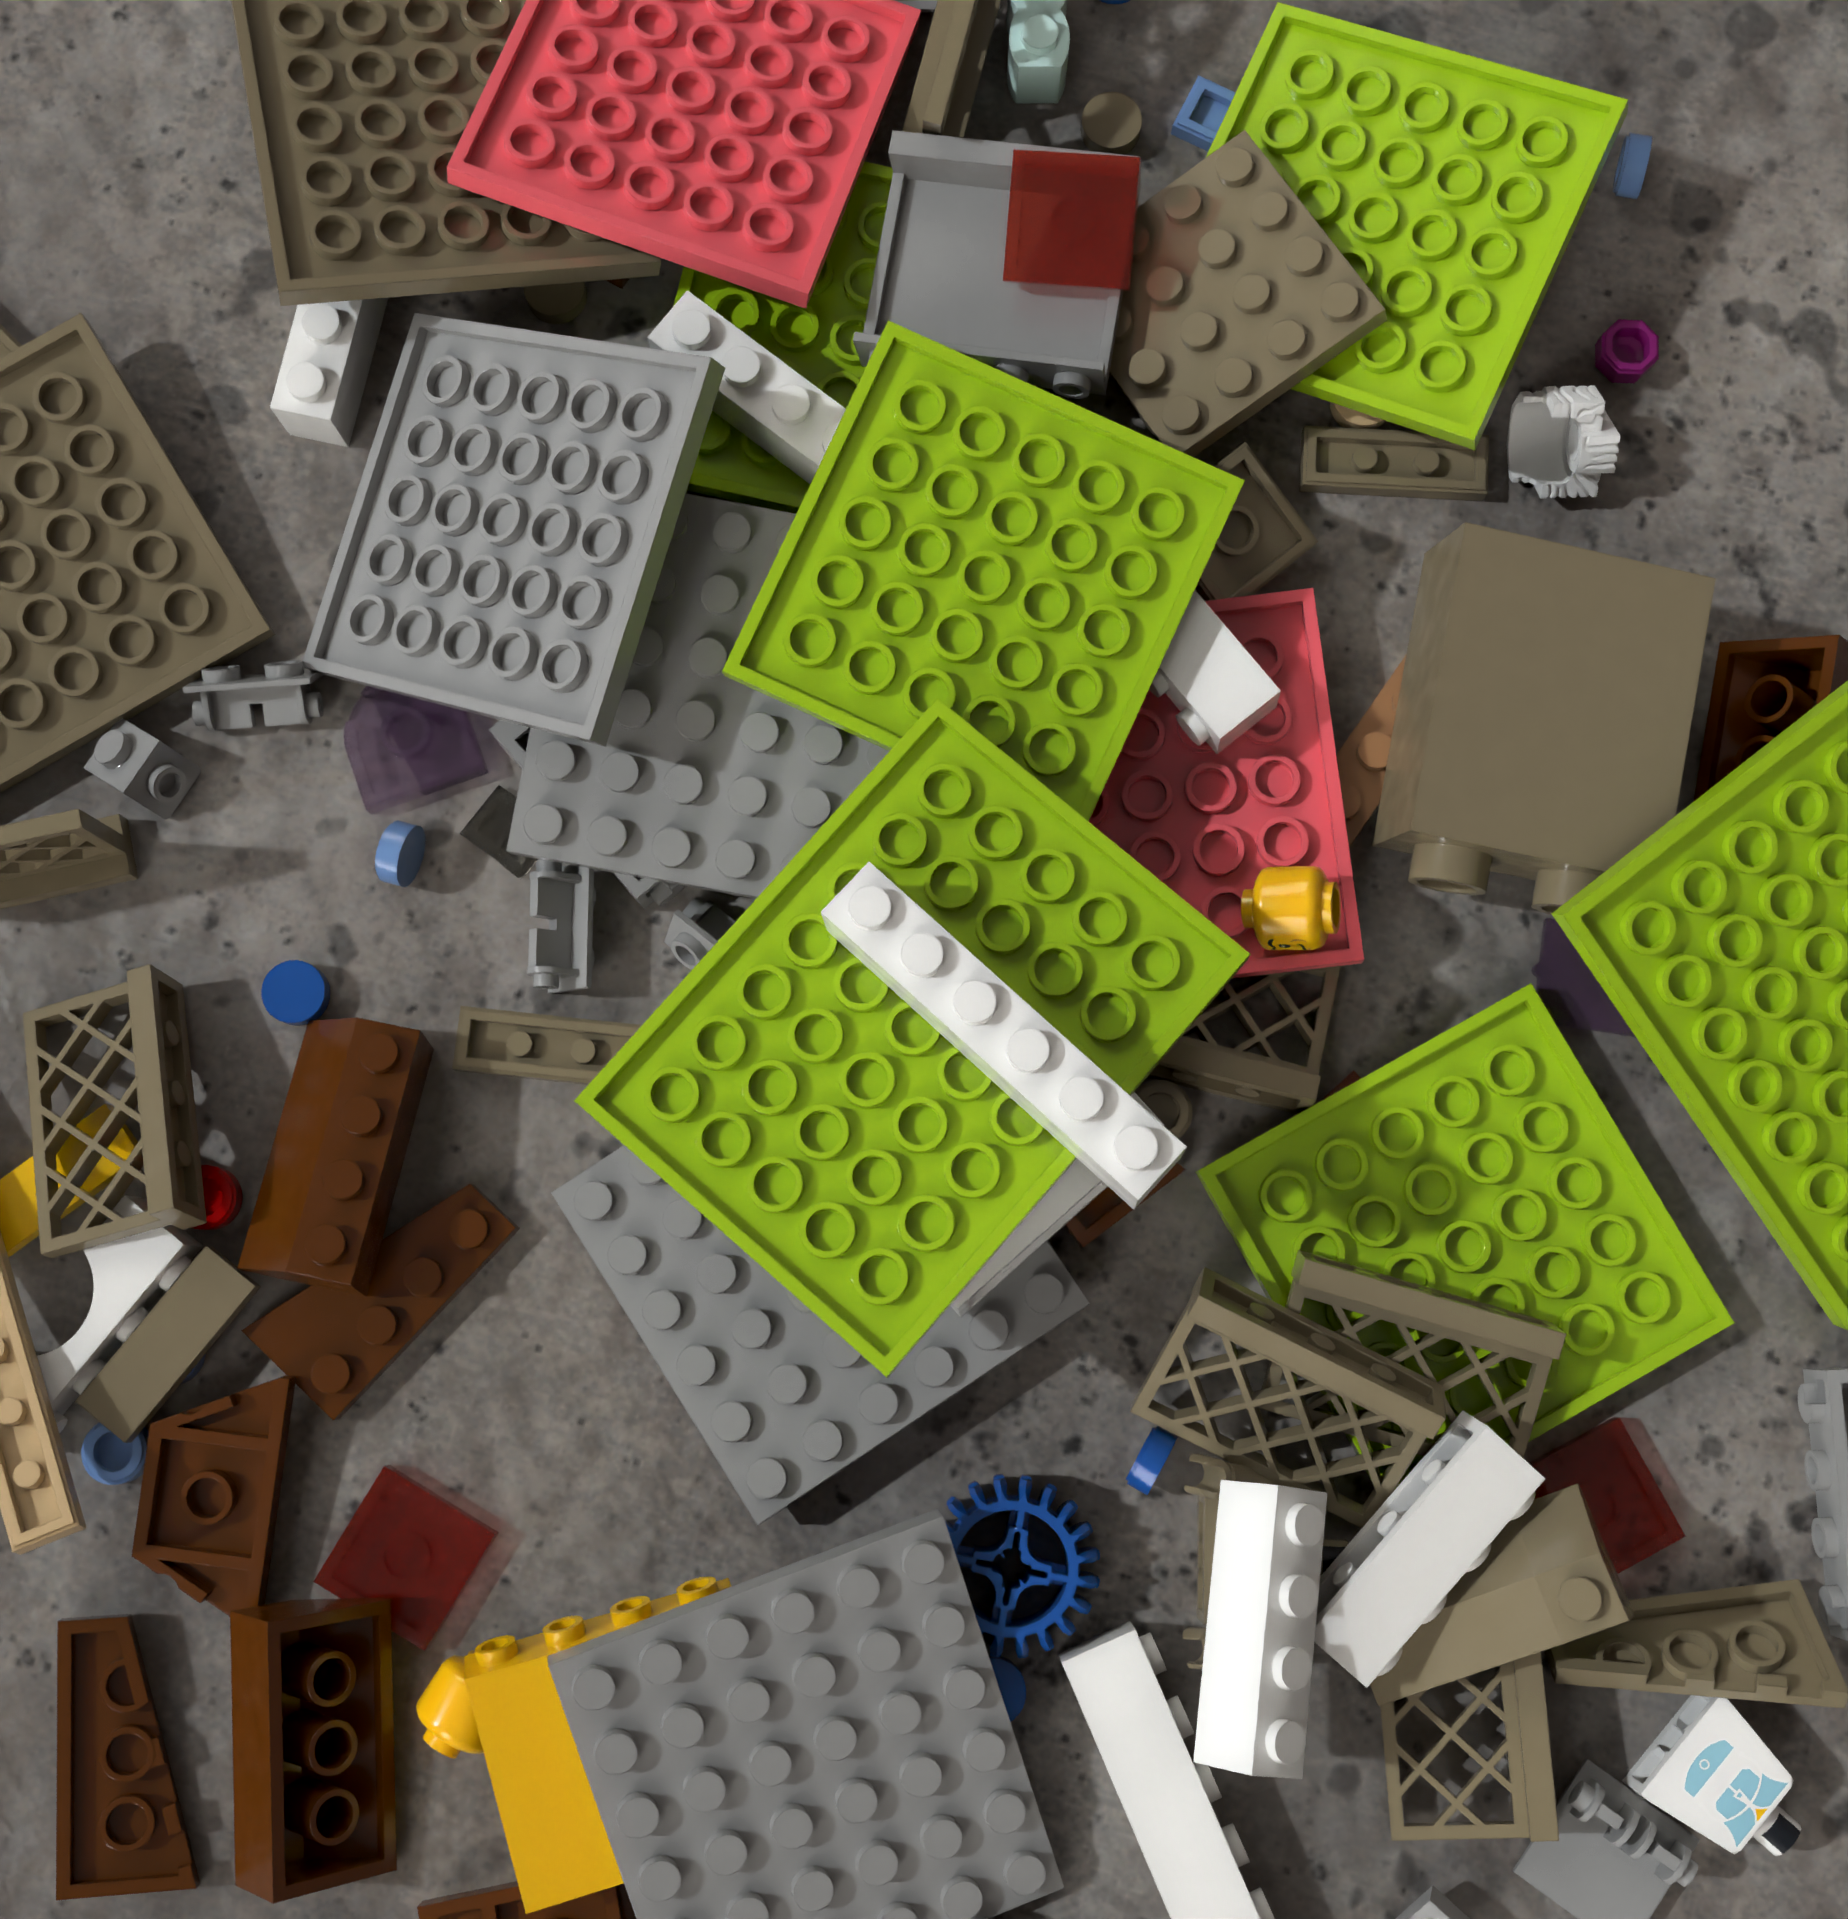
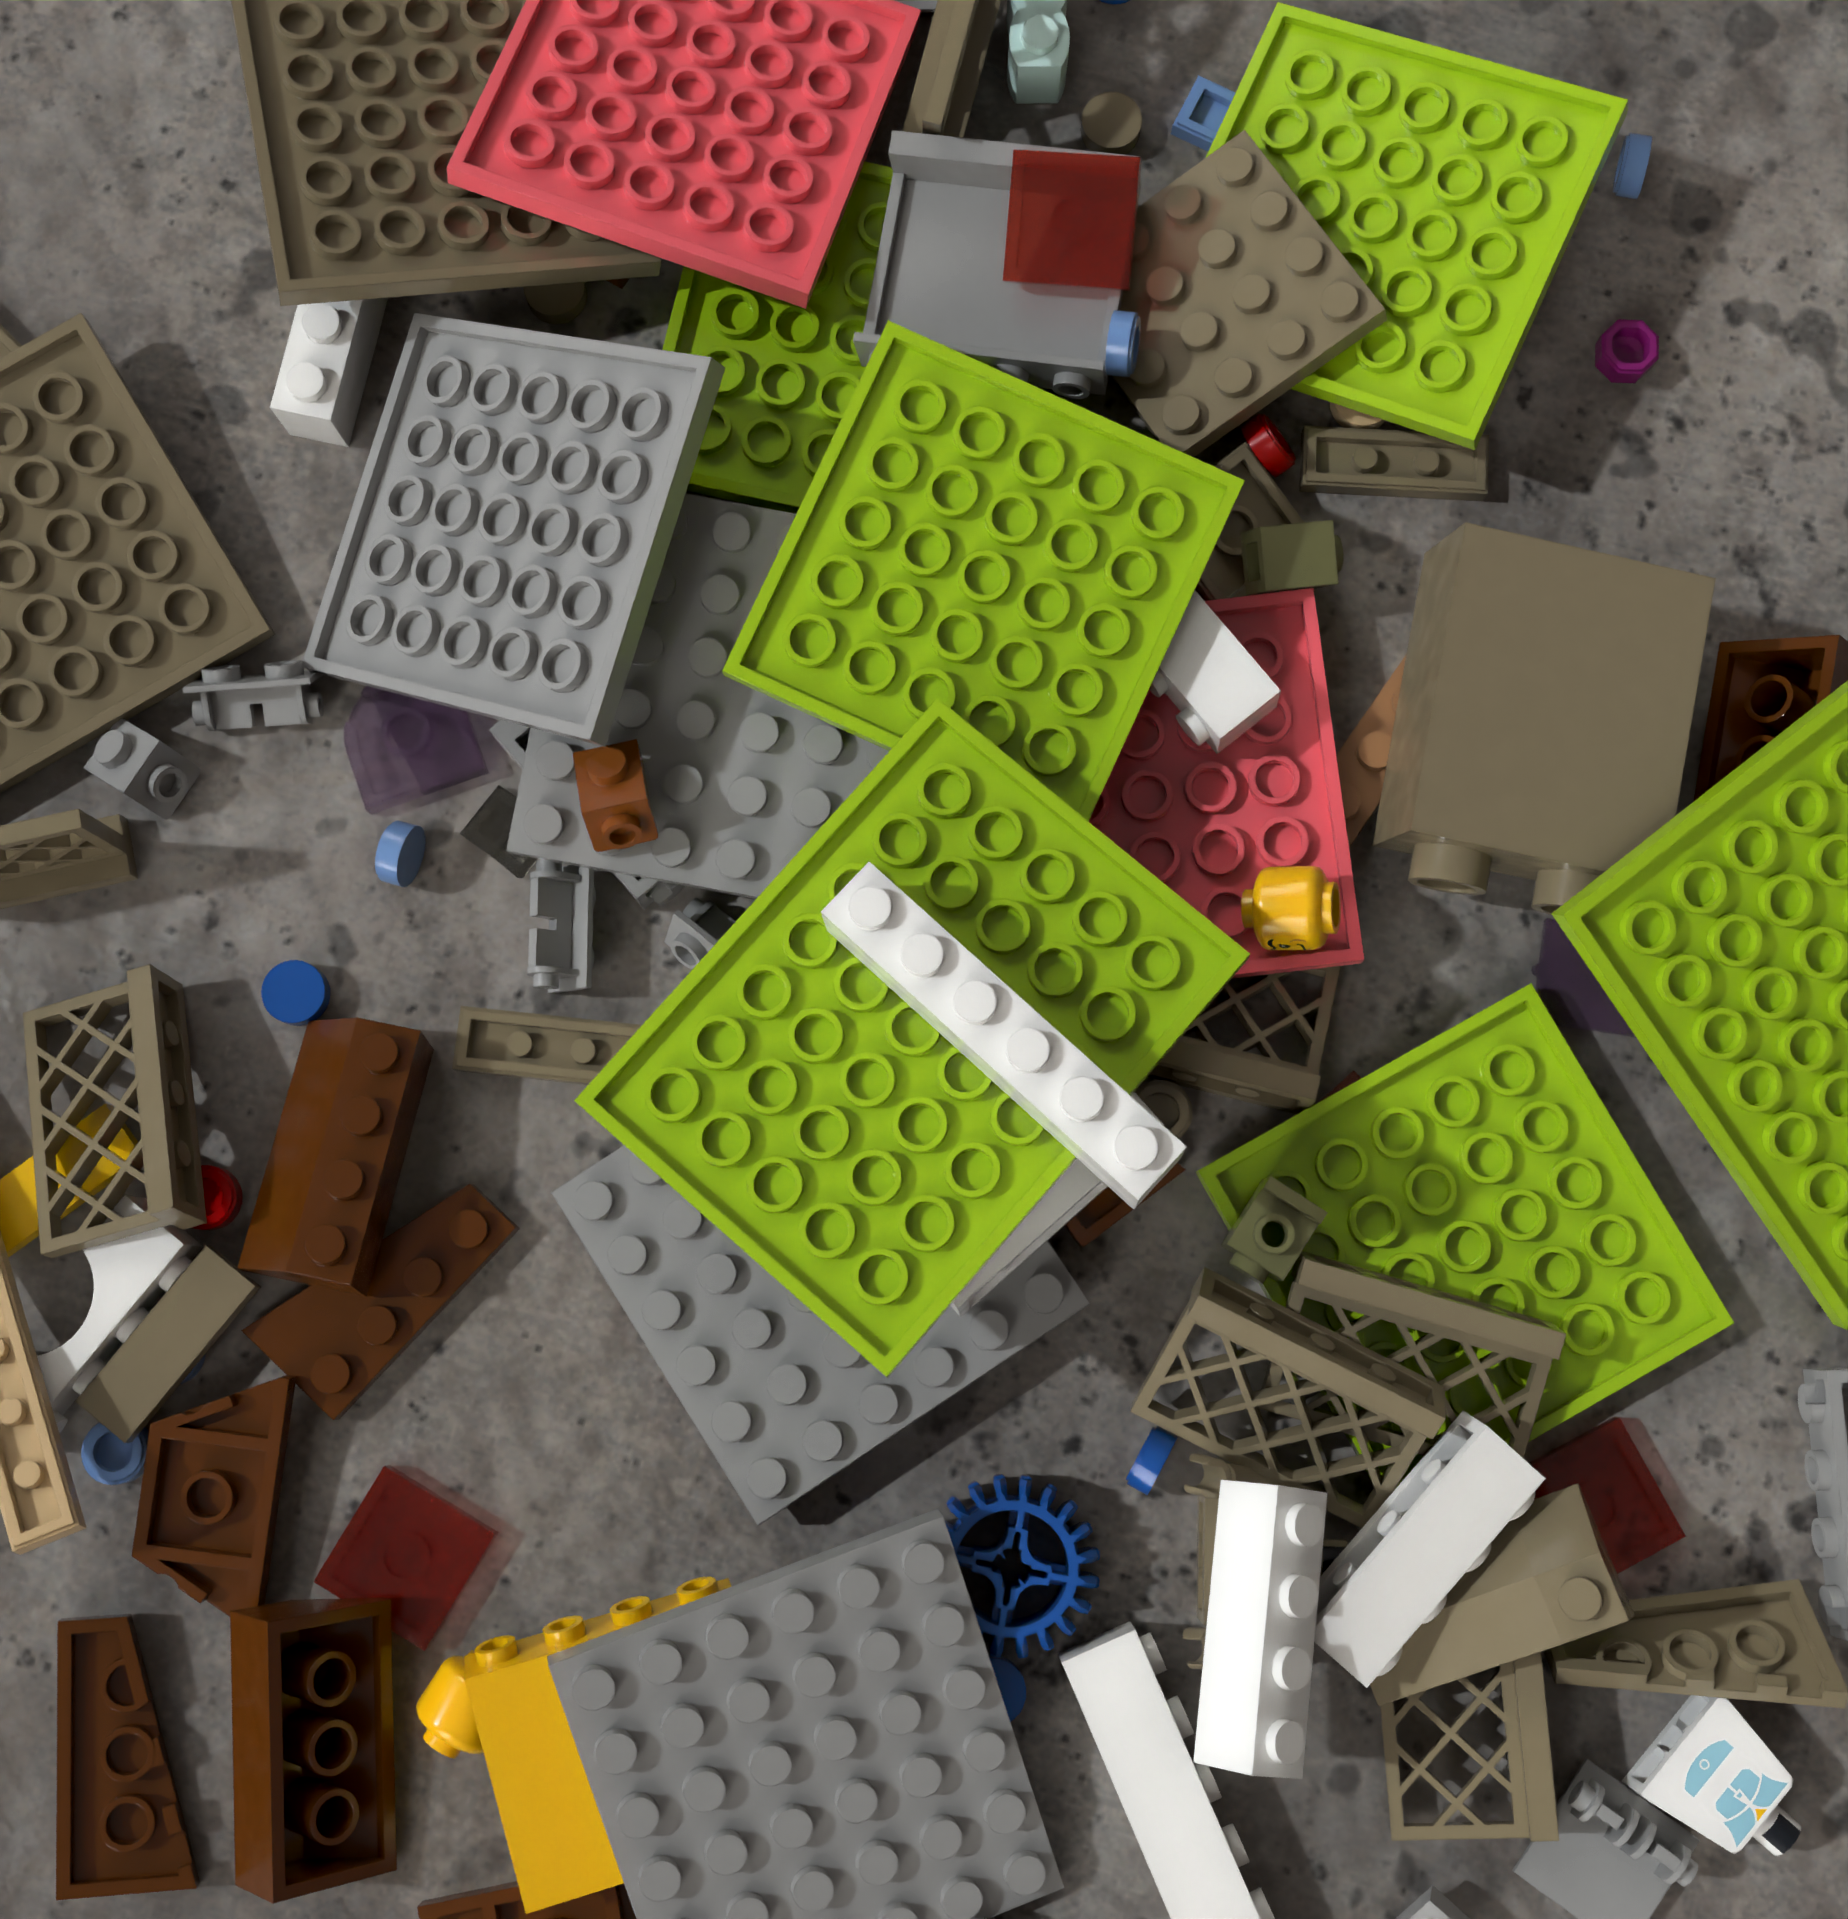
white brick [647,290,846,484] -> none
white hair [1507,385,1620,499] -> none
none -> dark orange bracket [573,739,658,852]
none -> medium blue tile [1105,310,1141,377]
none -> olive brick [1221,1176,1328,1285]
none -> olive brick [1240,520,1344,596]
none -> red tile [1241,413,1296,477]

